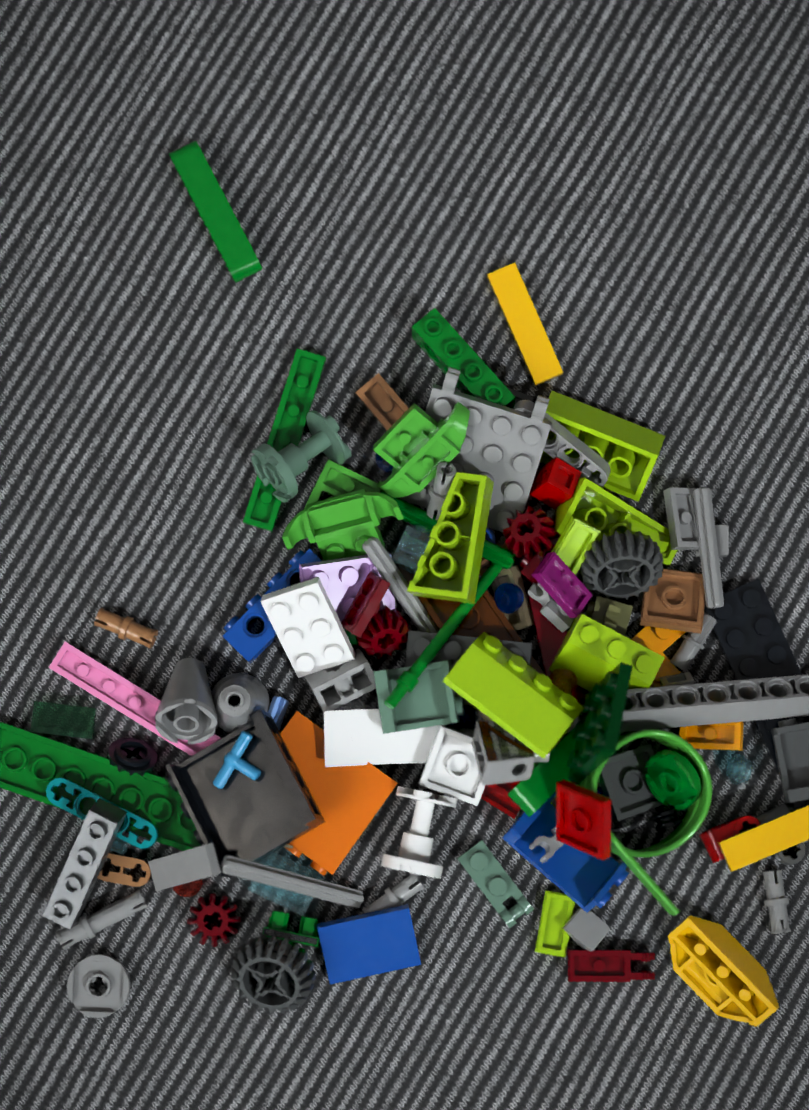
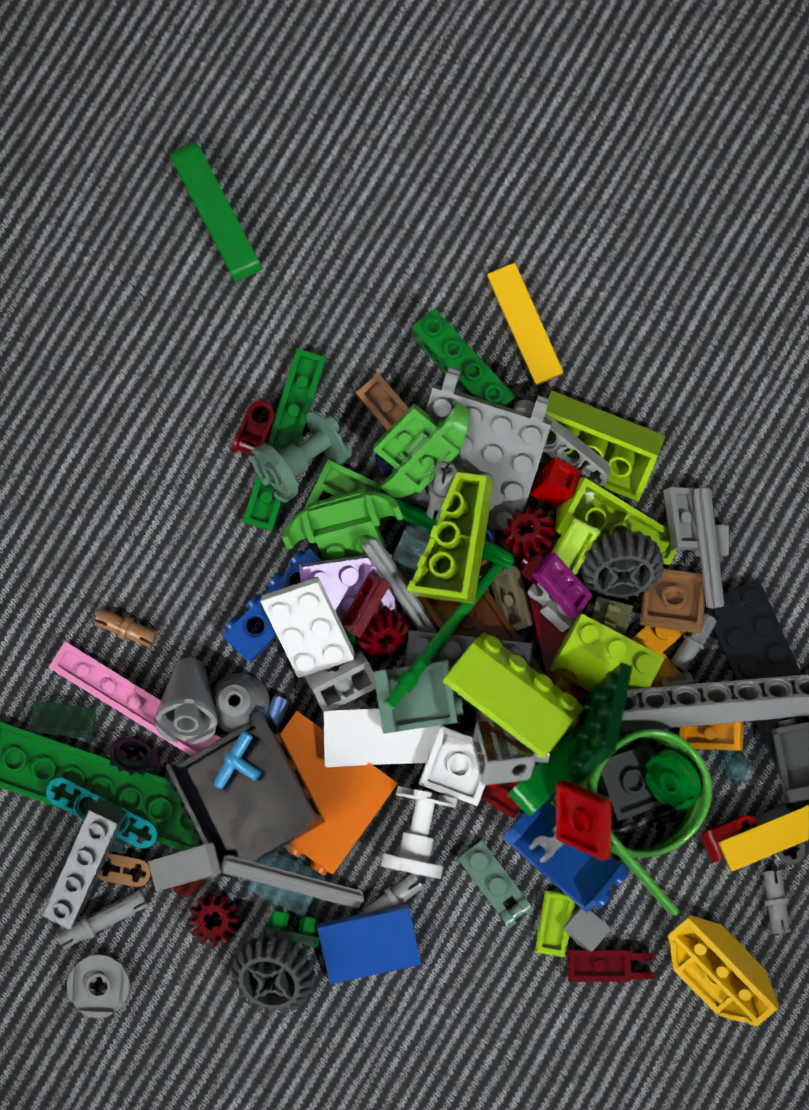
clear blue plate [495,582,524,614] -> none
none -> dark red piece [231,401,276,456]

